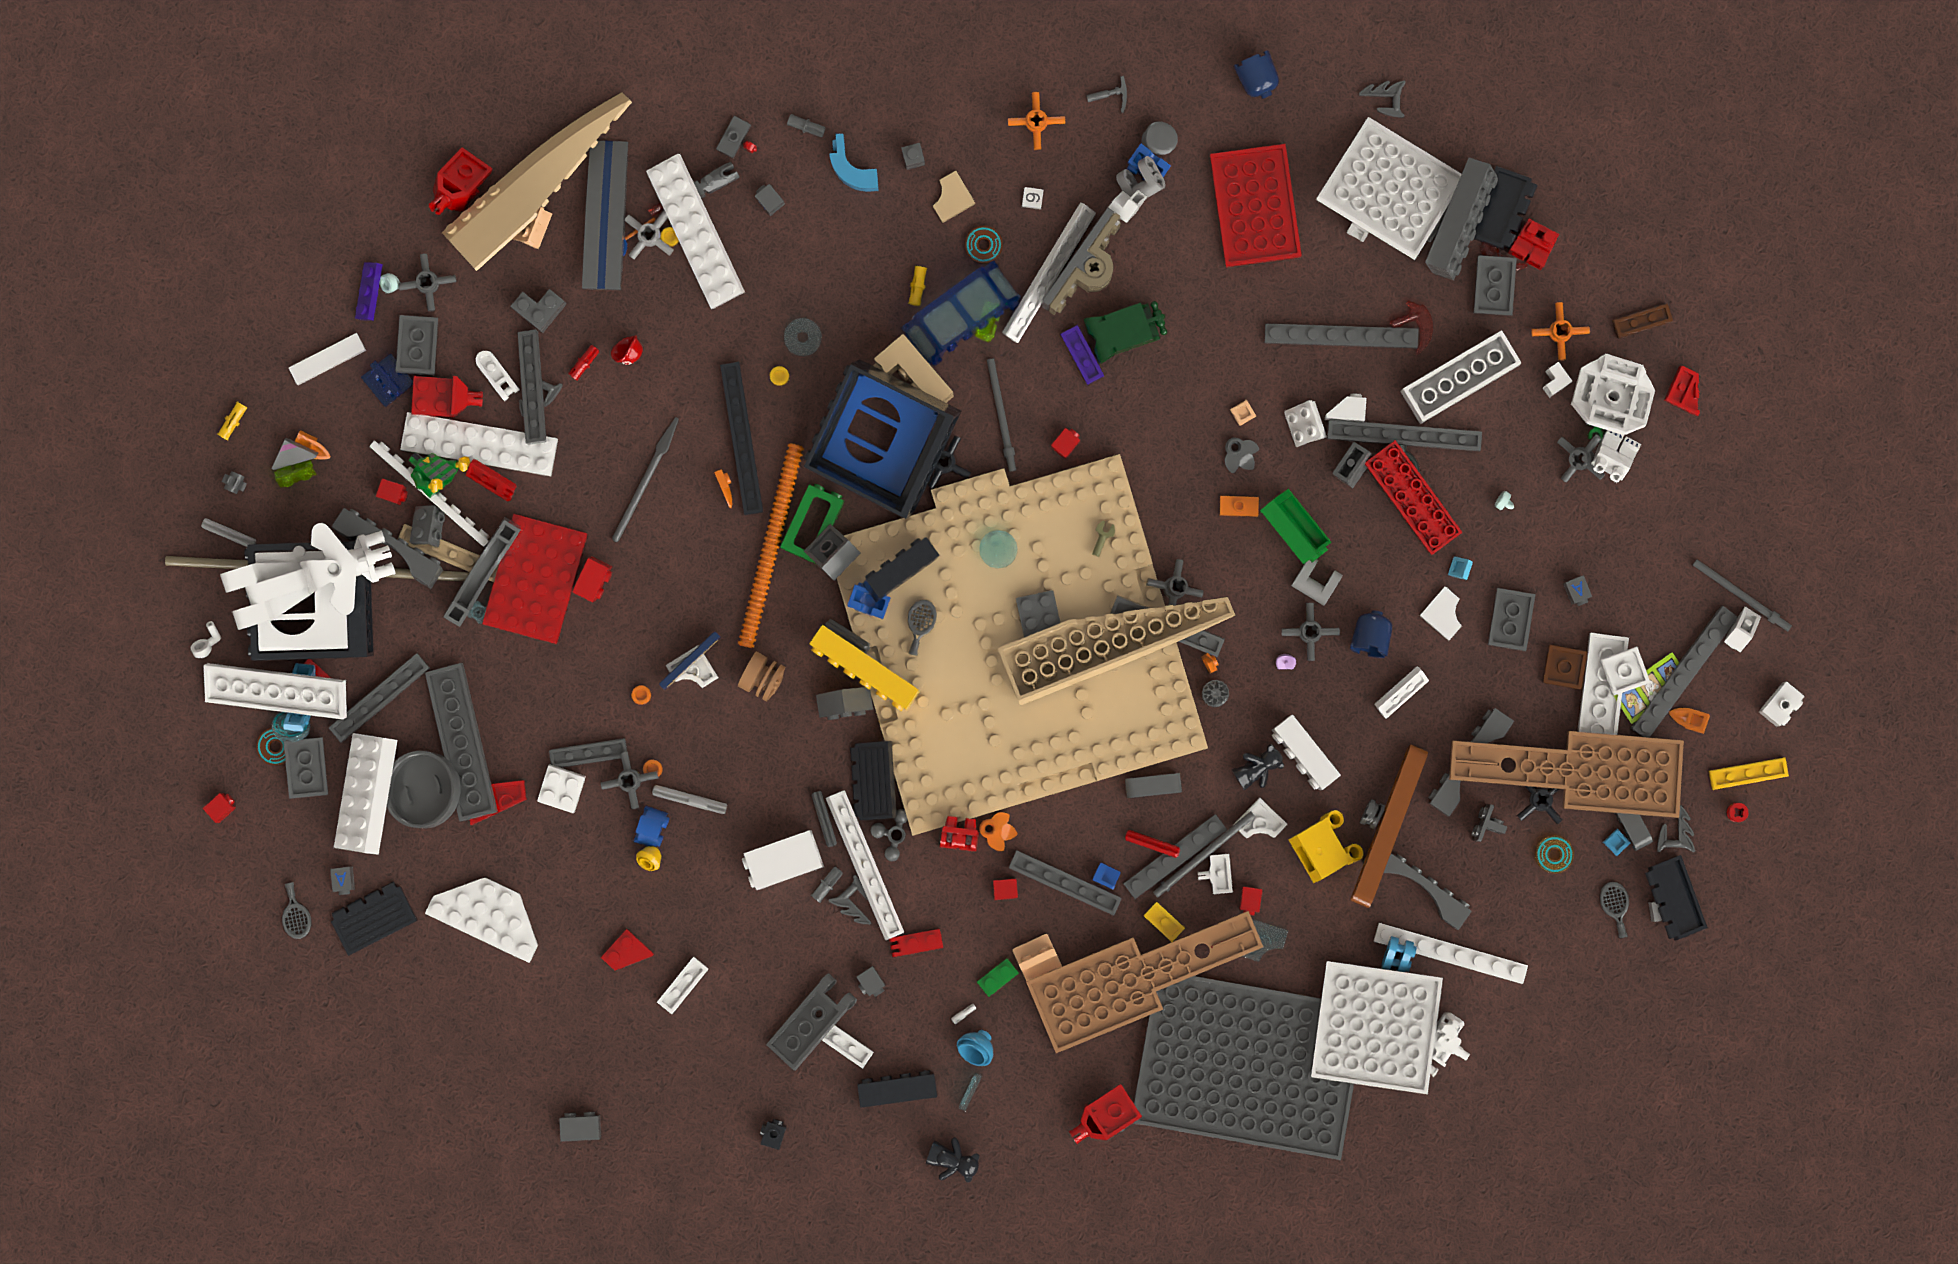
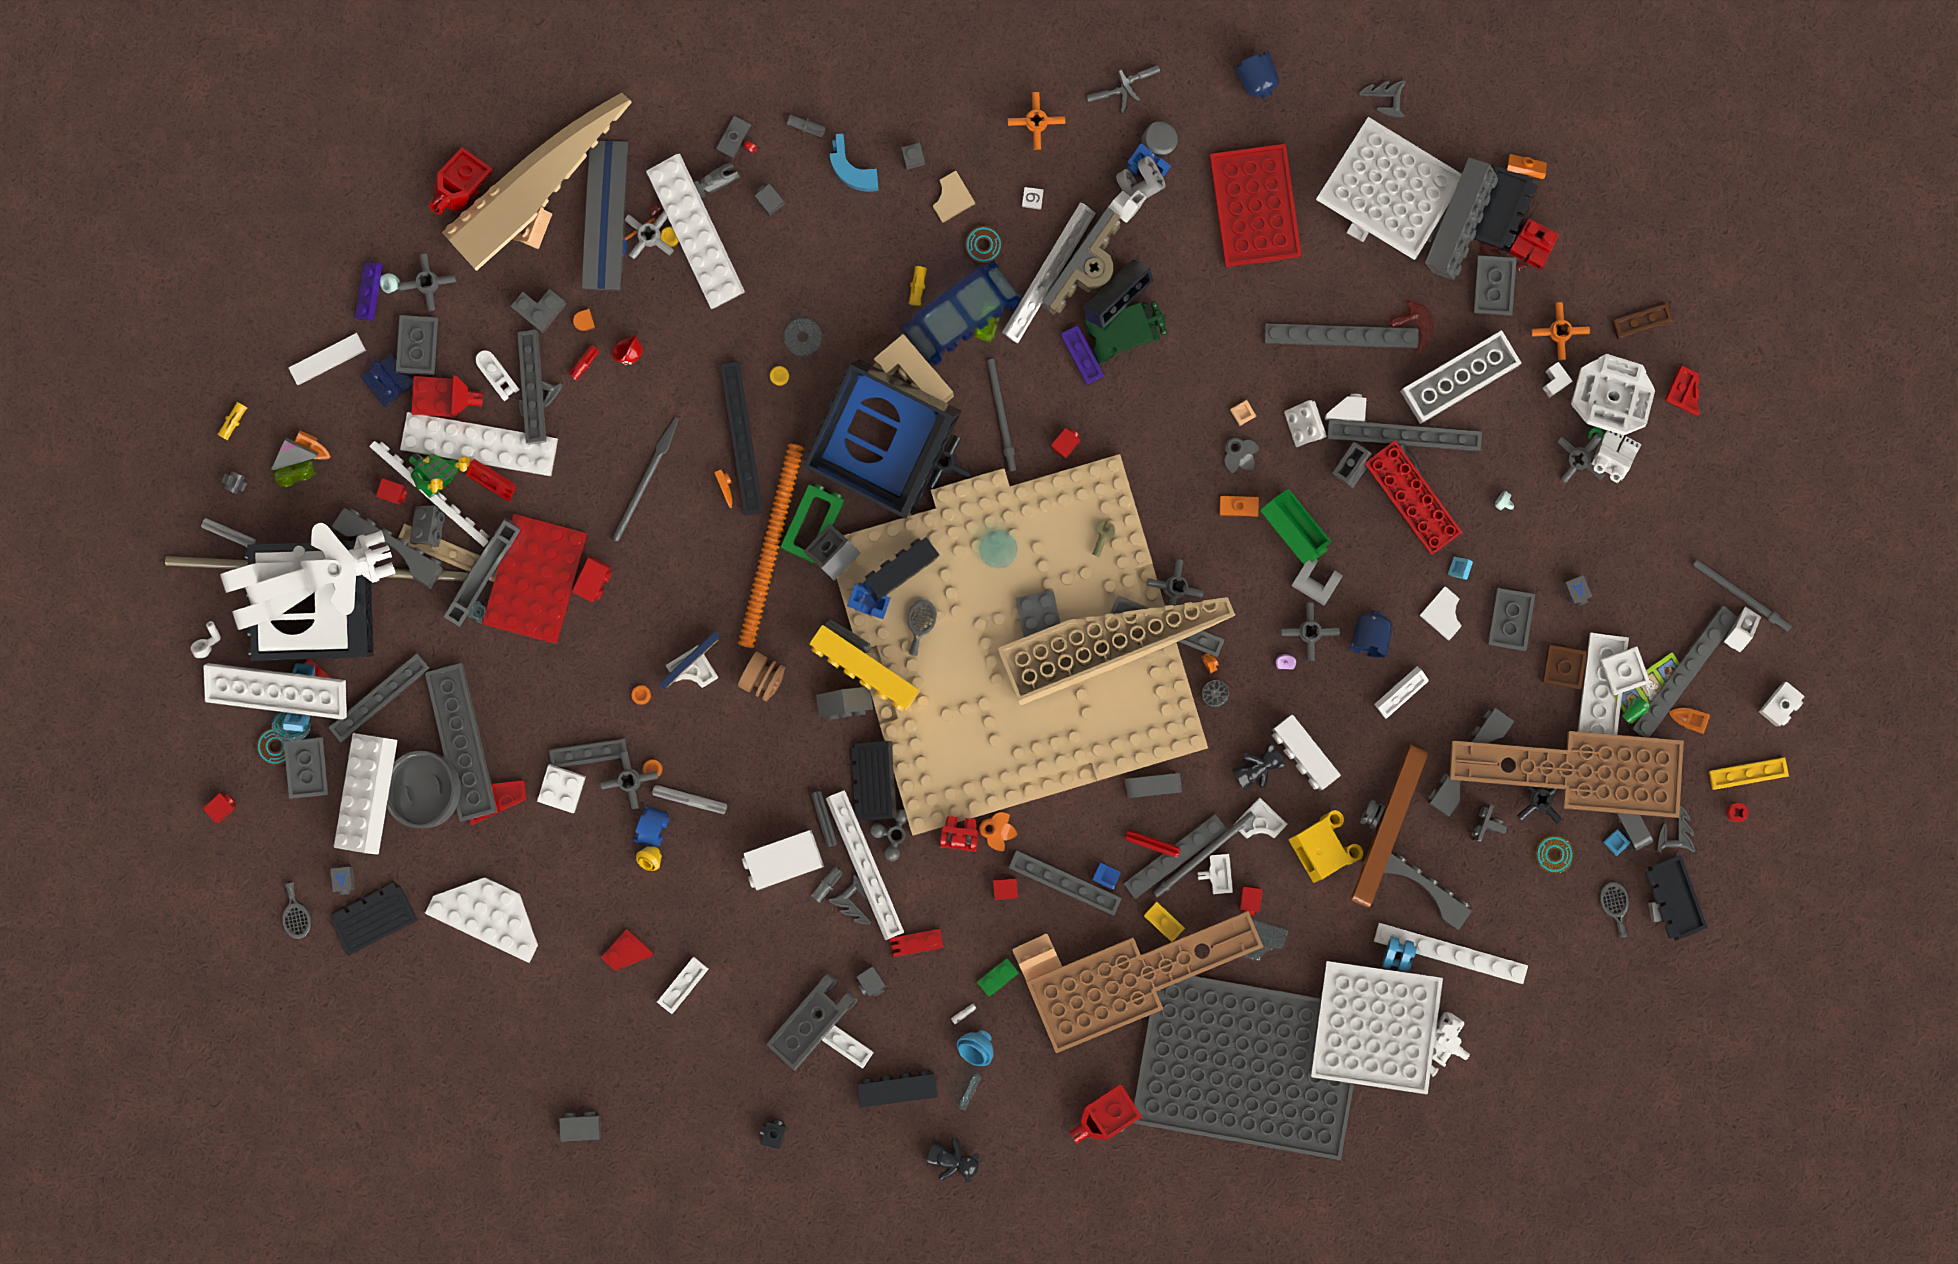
none -> orange tile [573,309,595,331]
none -> black brick [1083,259,1154,328]
none -> dark grey piece [1117,65,1160,101]
none -> orange plate [1507,154,1547,179]
none -> green cone [1622,696,1651,724]

